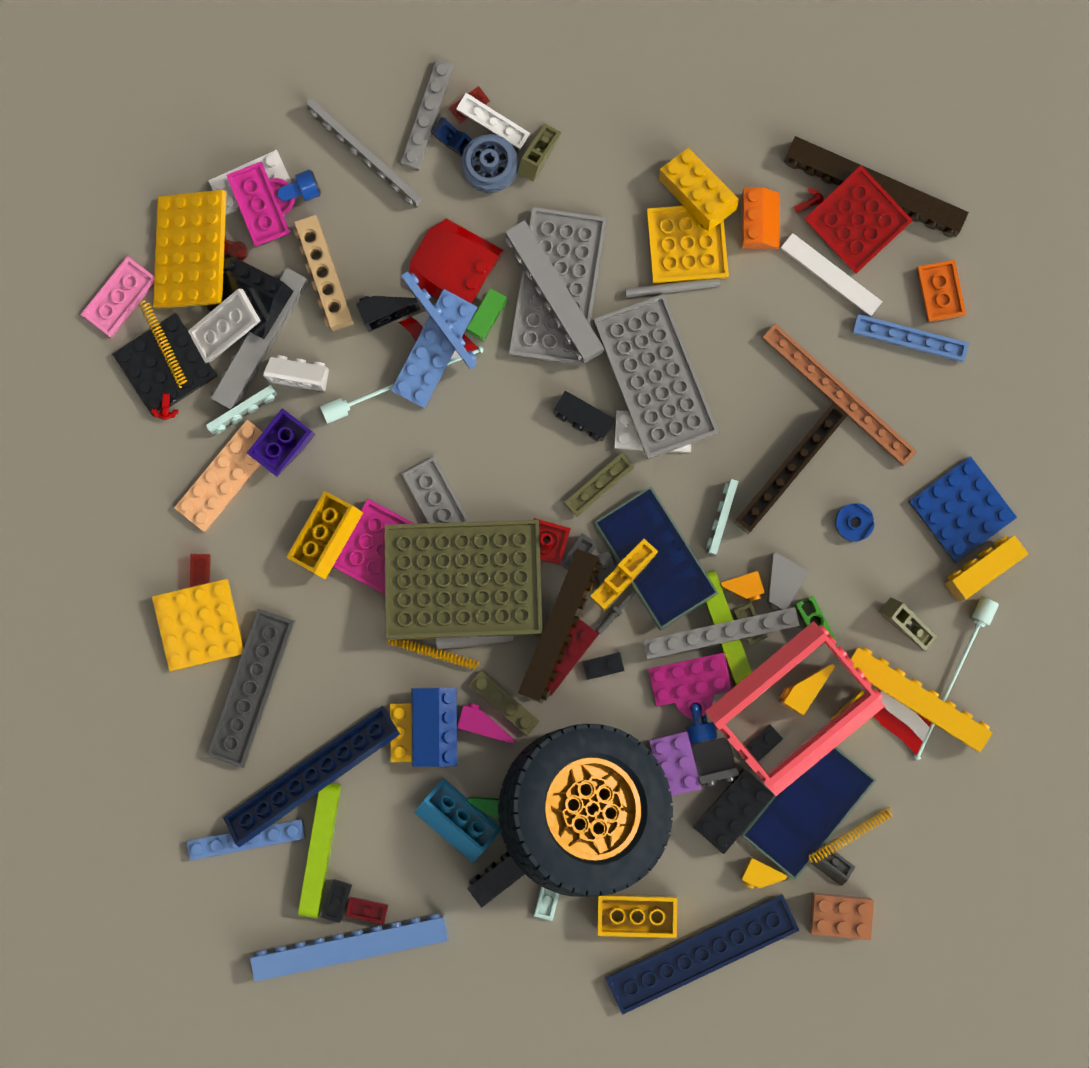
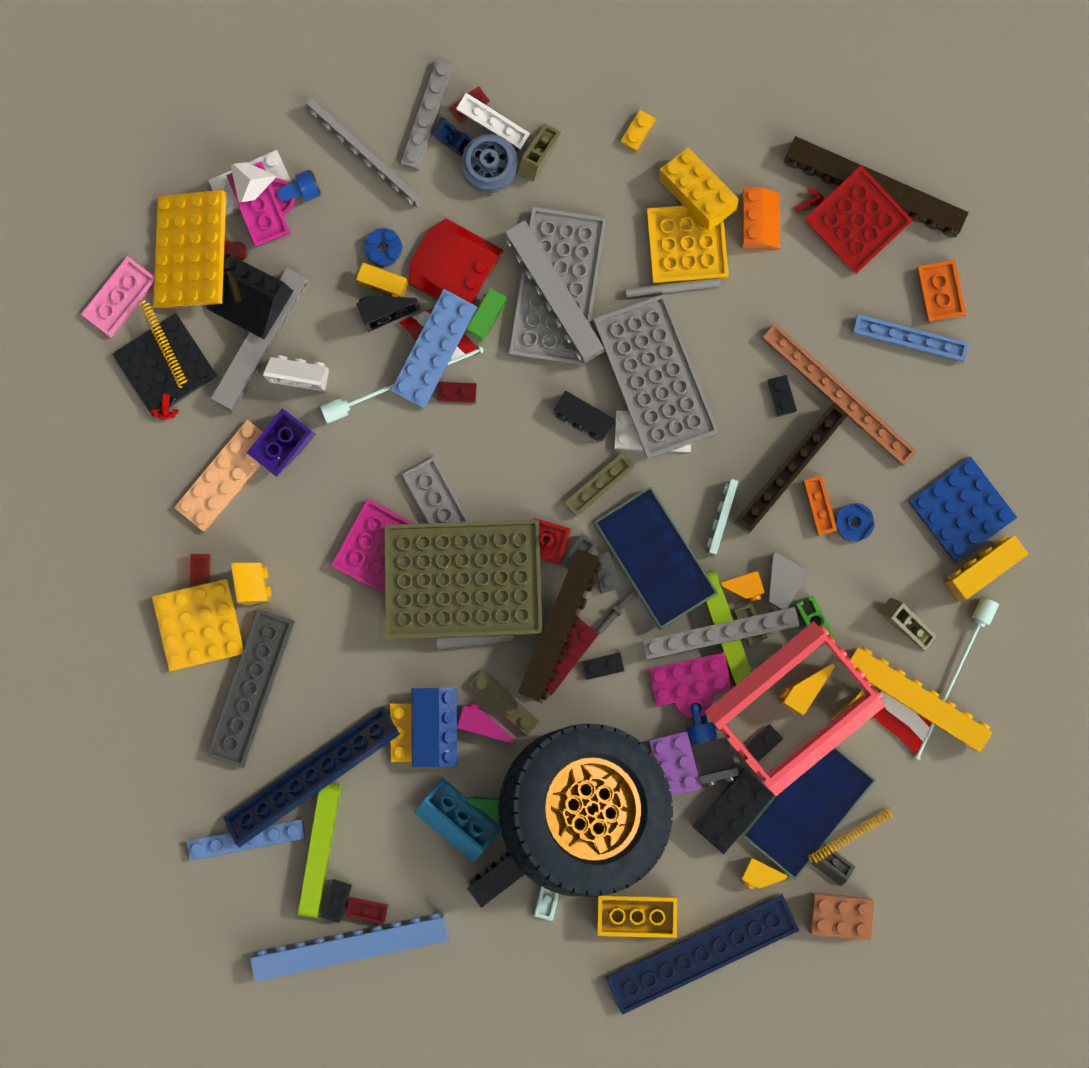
white plate [188,289,260,363] -> none
light aqua plate [206,385,277,434] -> none
yellow brick [286,491,363,579] -> none
tan brick [293,215,354,331] -> none
yellow piece [388,639,479,670] -> none
medium blue plate [401,271,477,369] -> none
yellow slope [590,539,658,611] -> none
white tile [780,233,883,317] -> none
none -> white slope [230,162,277,203]
none -> yellow slope [231,563,272,606]
none -> yellow piece [356,263,409,297]
none -> blue plate [364,228,402,267]
none -> dark red plate [438,382,477,403]
none -> yellow plate [620,110,656,152]
none -> black plate [768,375,797,417]
none -> orange plate [803,475,837,536]

